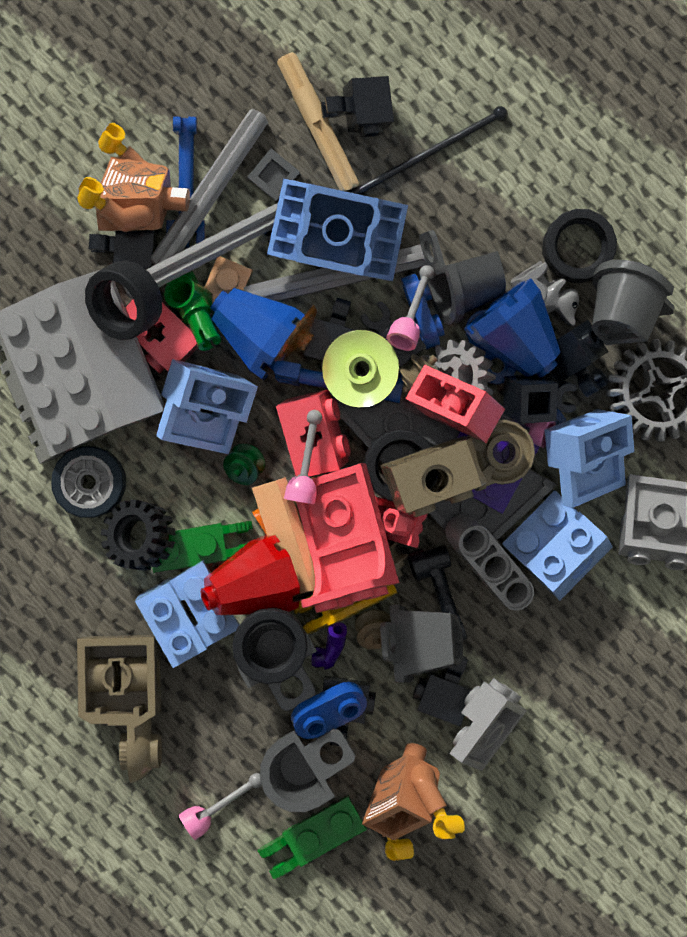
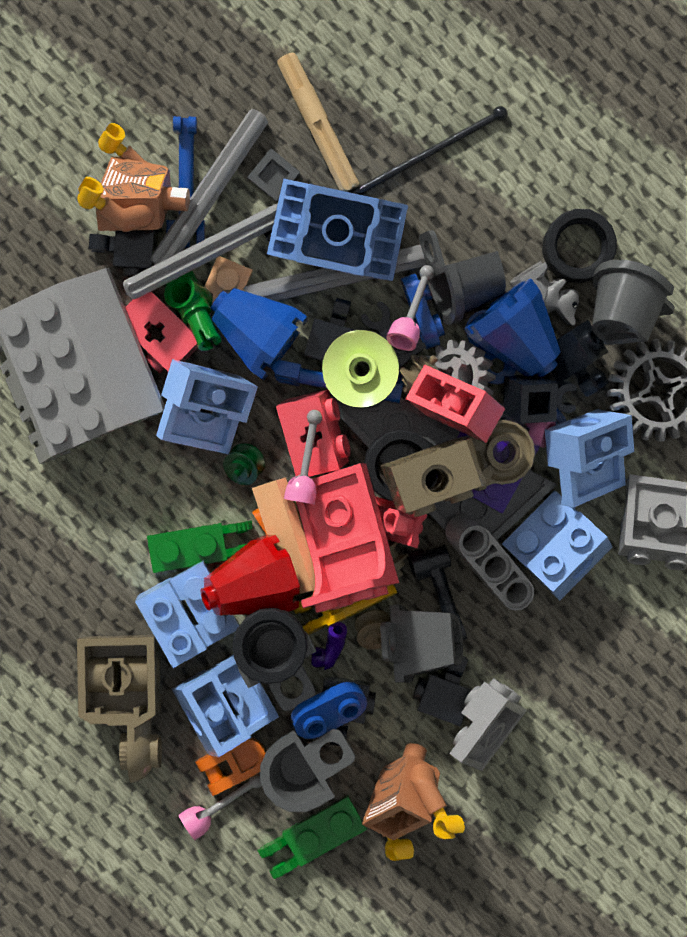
wheel [52,446,126,518] -> none
black tyre [85,260,162,340] -> none
black tyre [101,499,176,571] -> none
clear orange piece [274,305,317,362] -> none
black brick [321,76,394,137] -> none
none -> light blue brick [172,654,279,757]
none -> orange plate [195,737,266,796]

